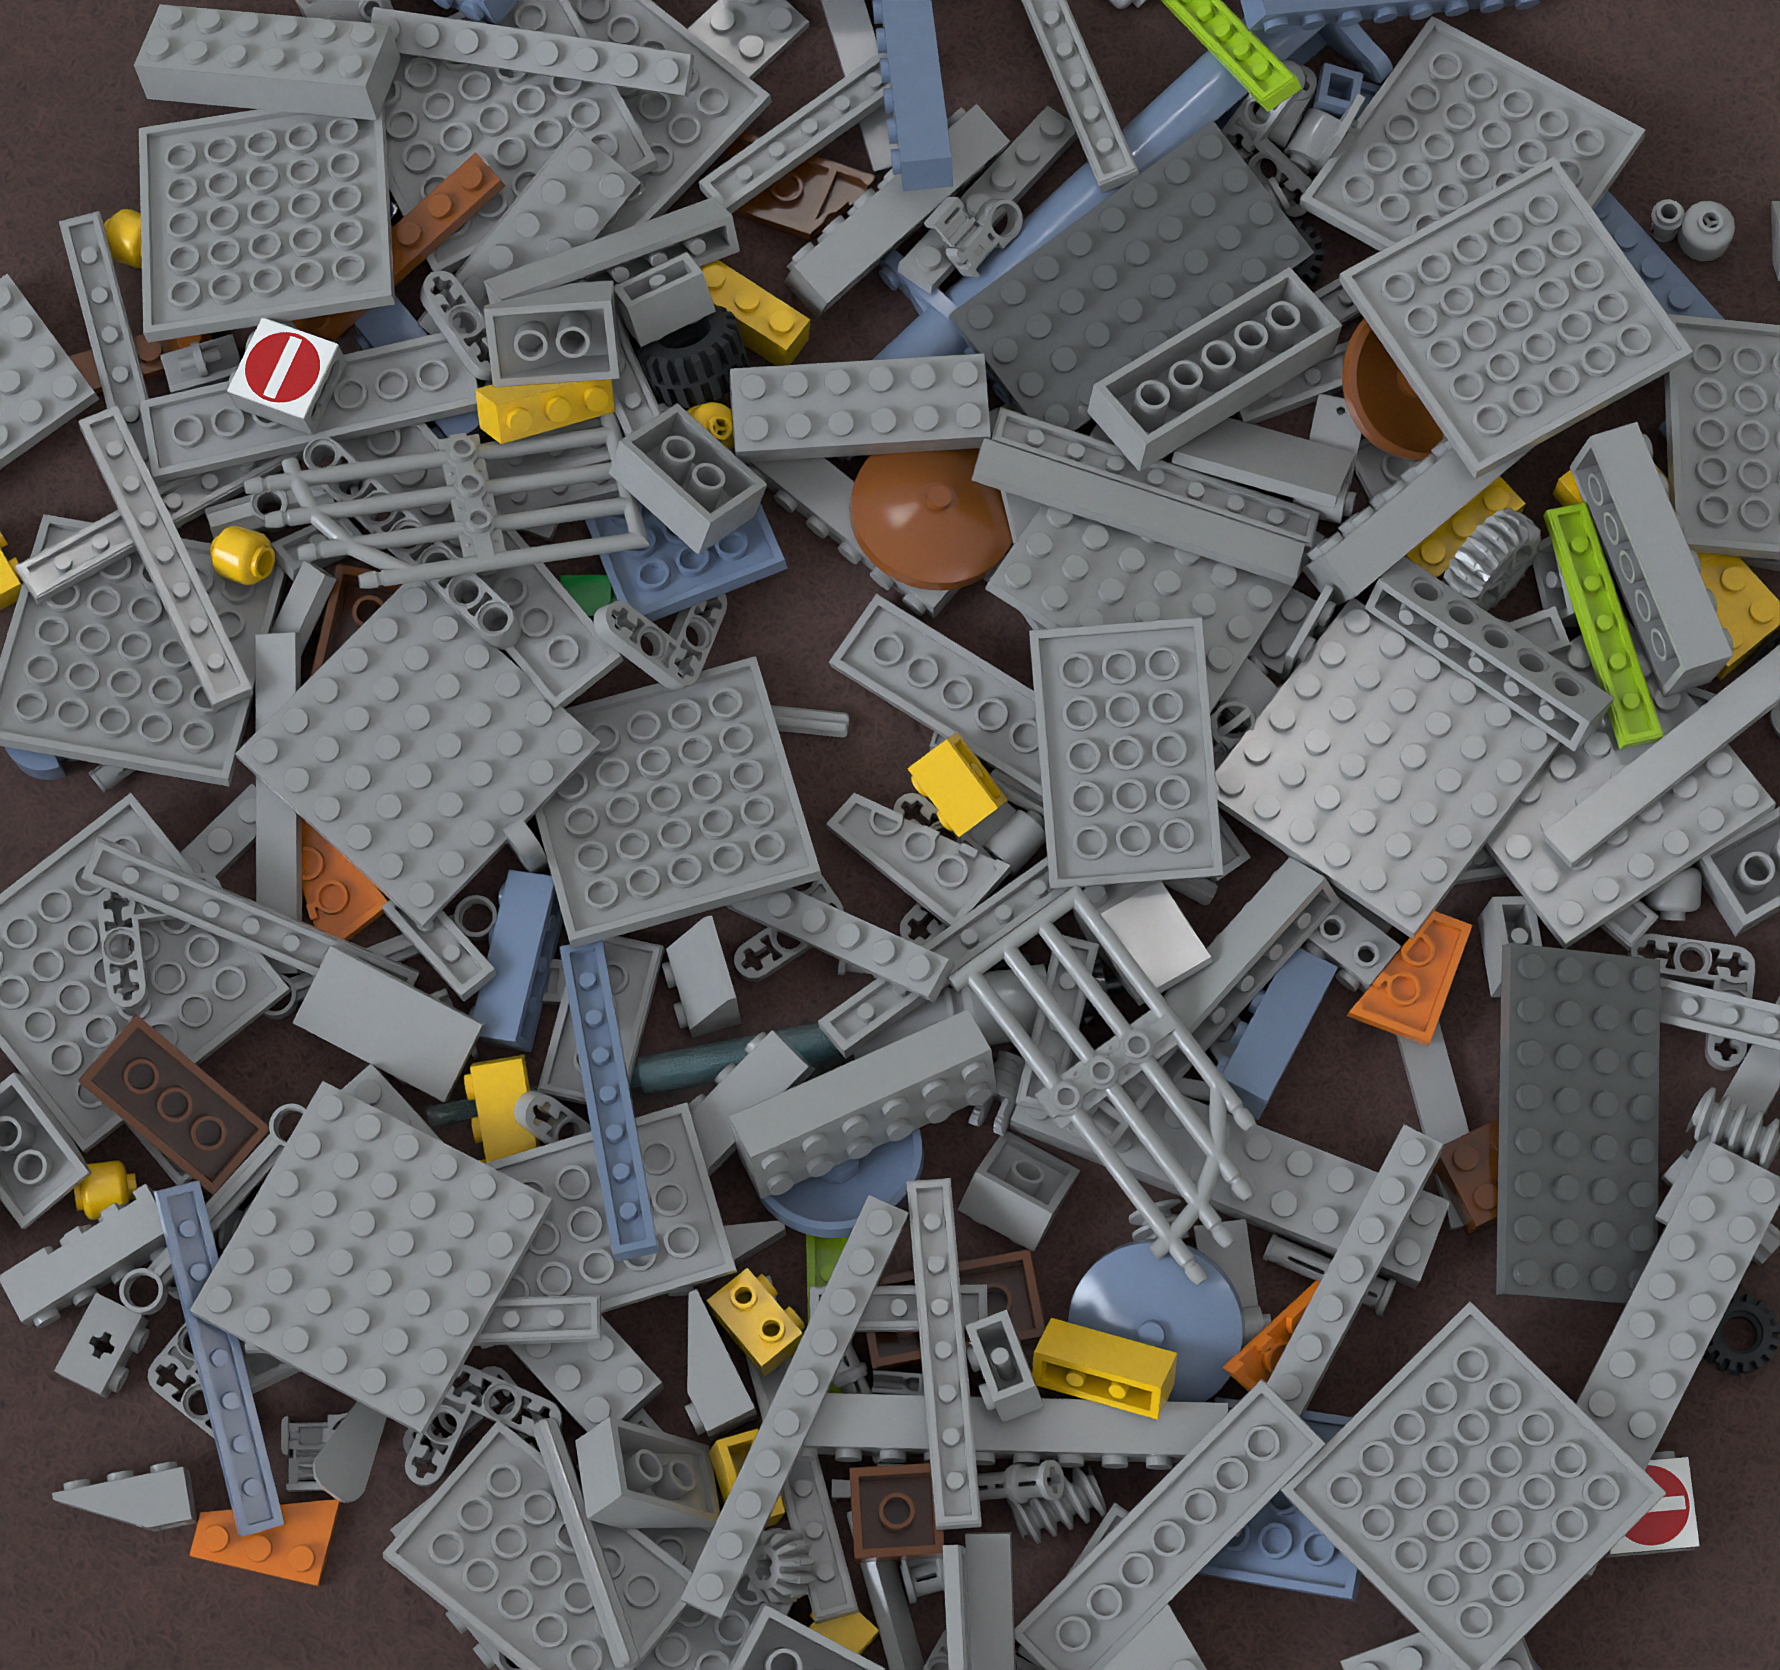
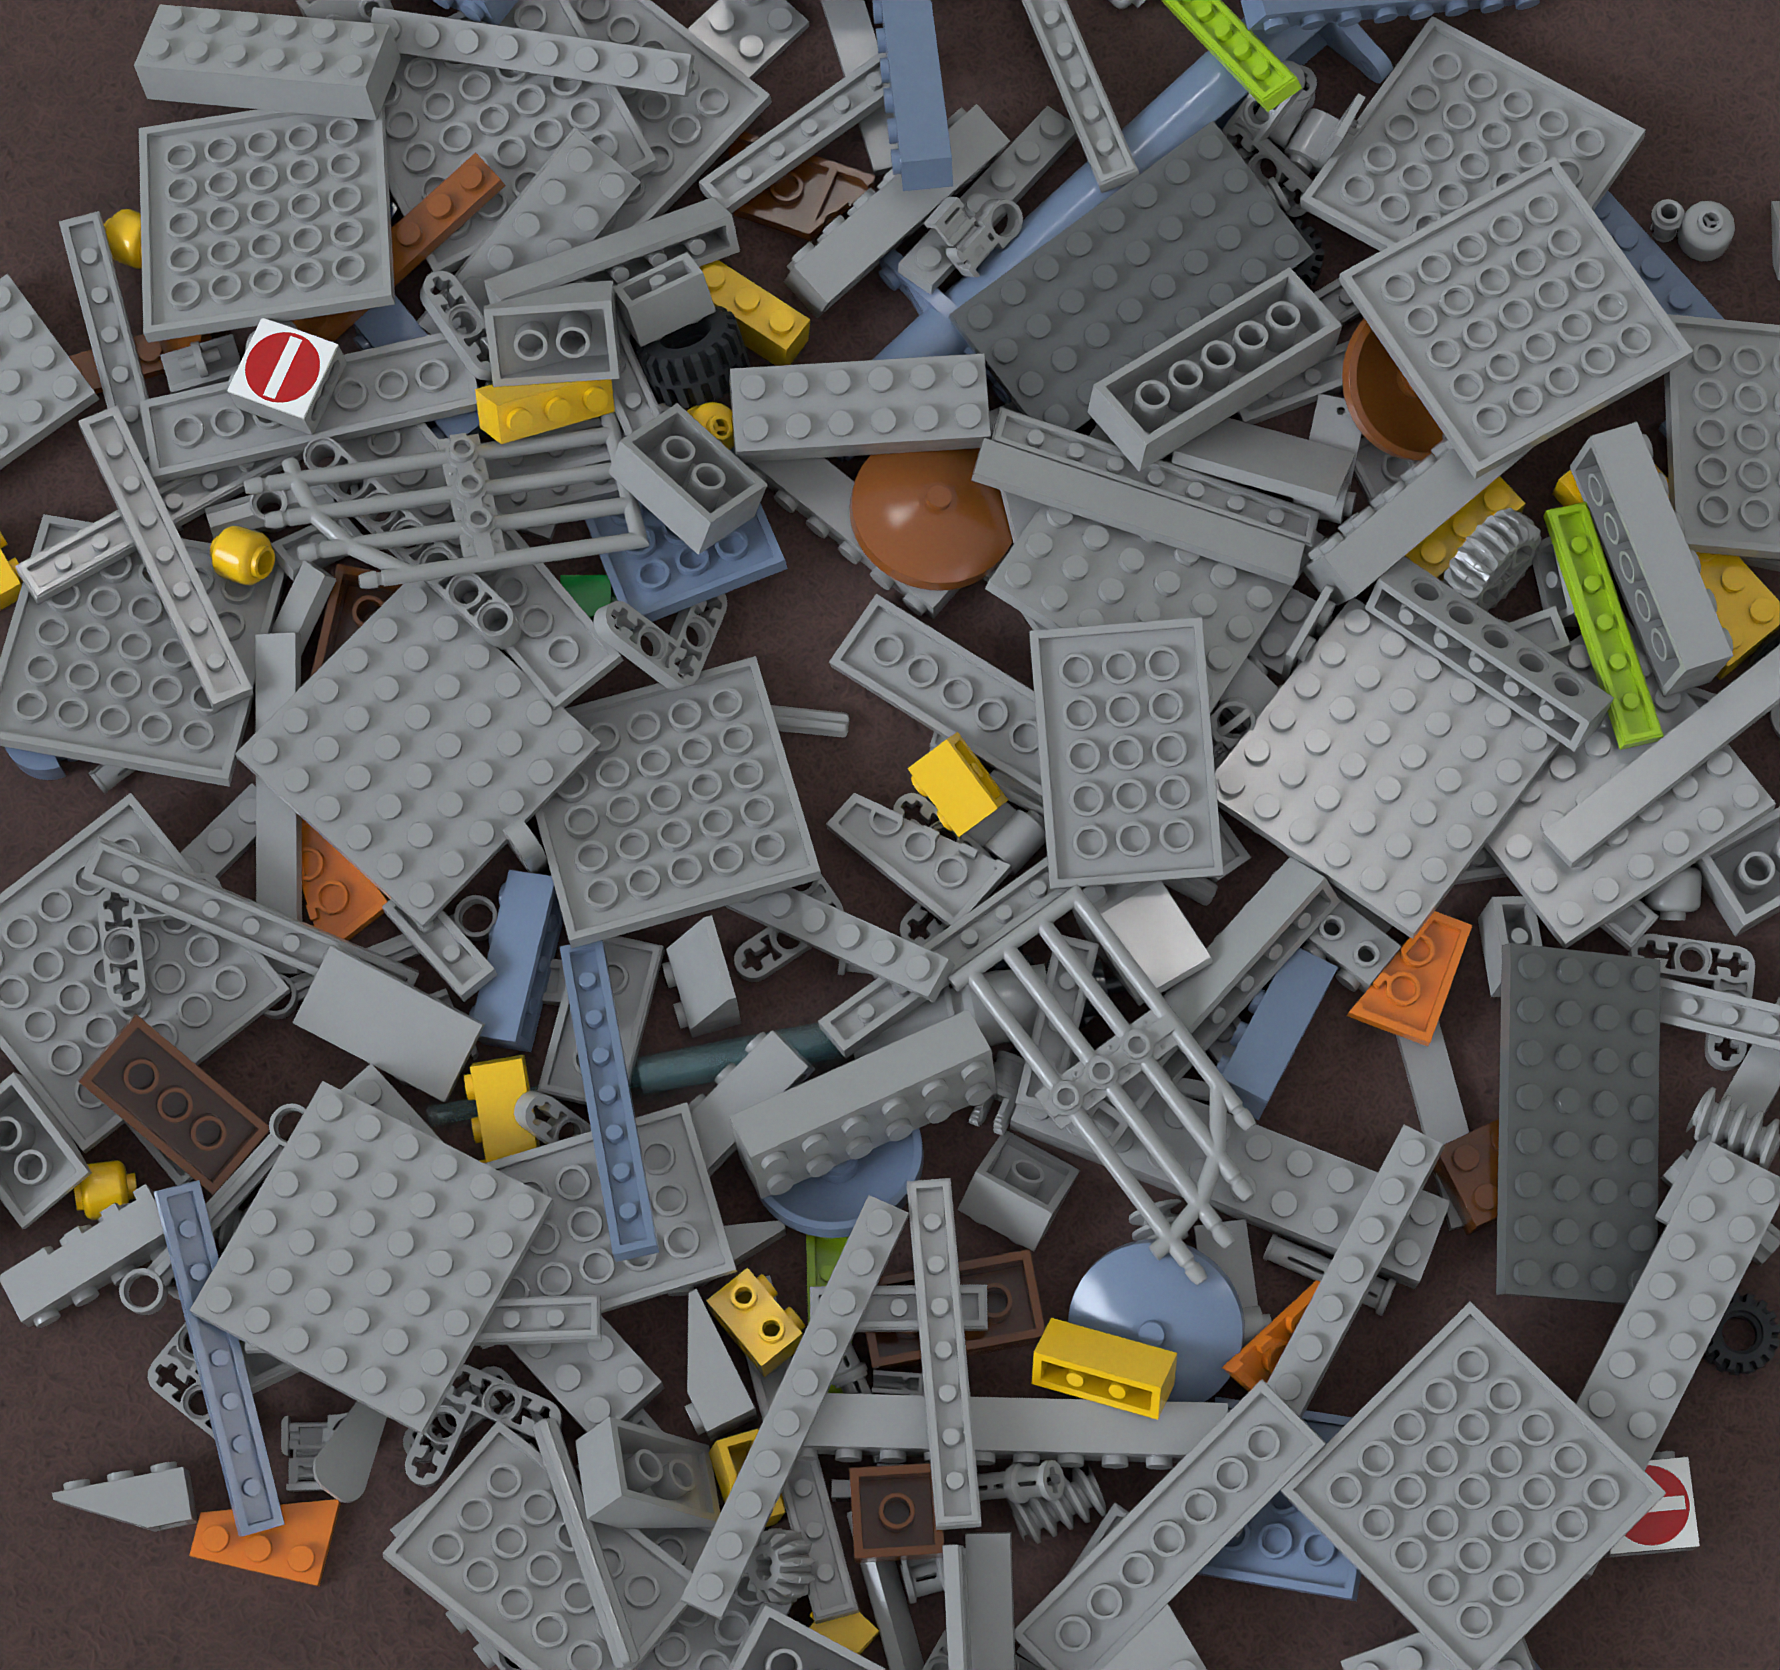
light grey brick [54,1293,150,1399] -> none
light grey brick [965,1309,1044,1423] -> none
sand blue brick [1313,63,1381,121] -> none

